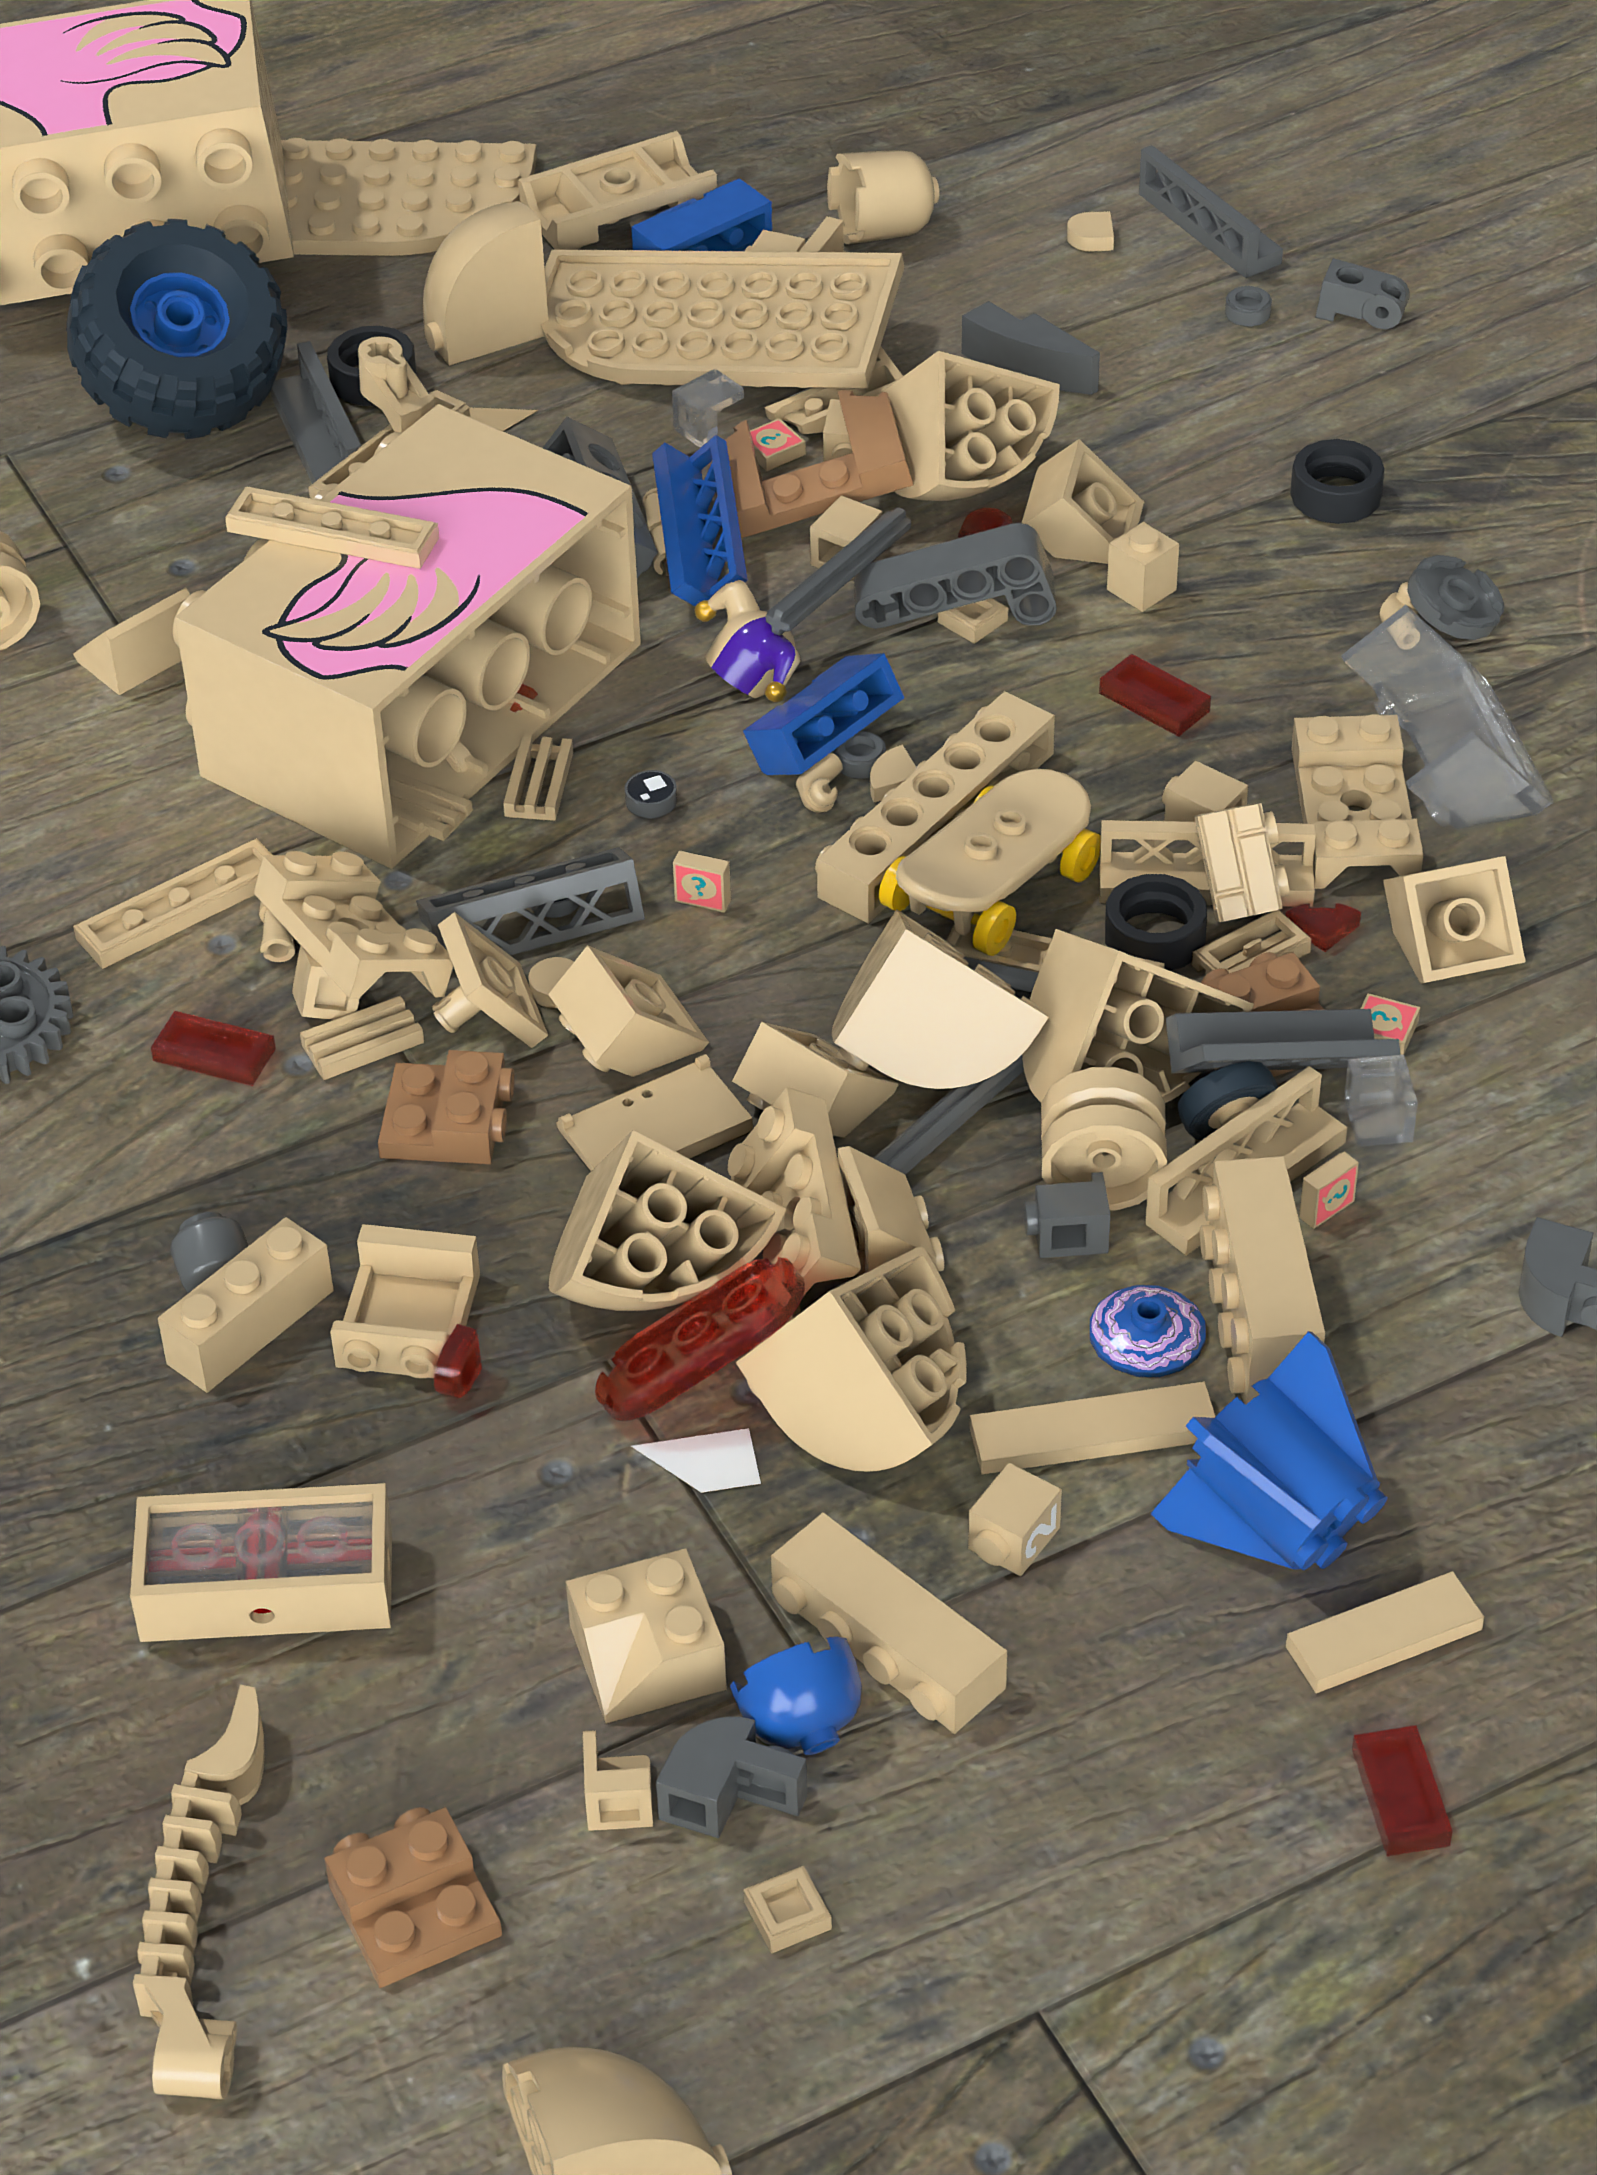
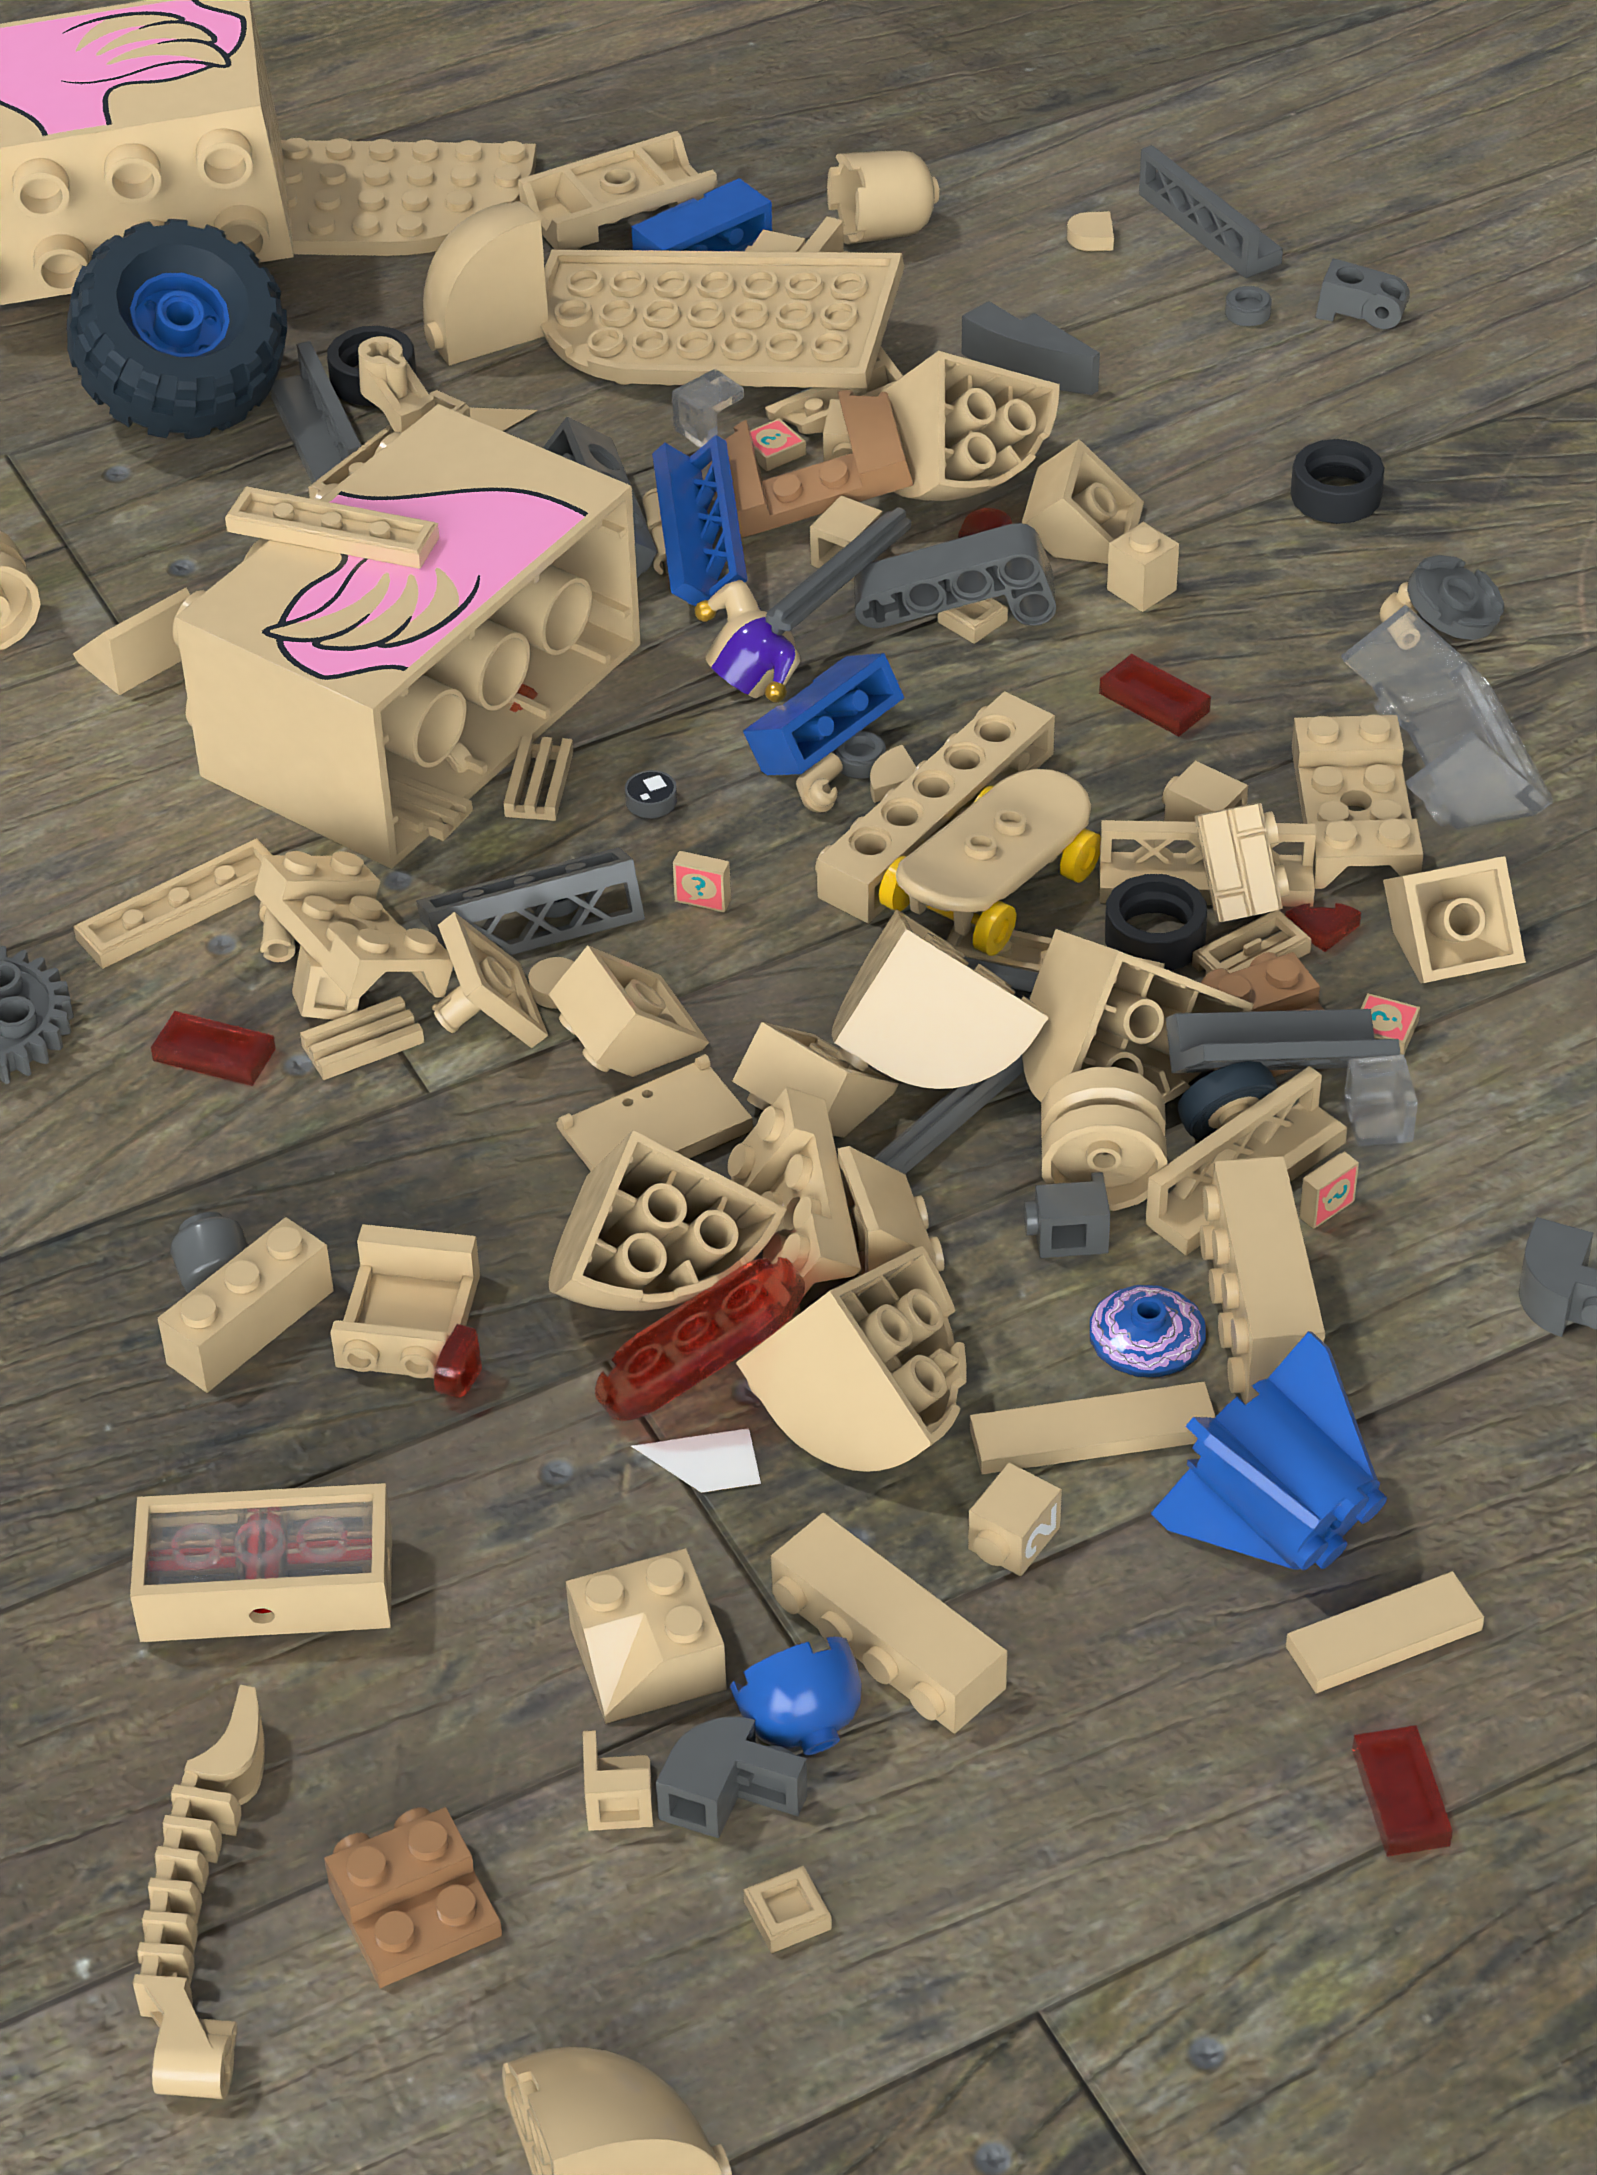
medium nougat plate [378,1050,515,1164] -> none

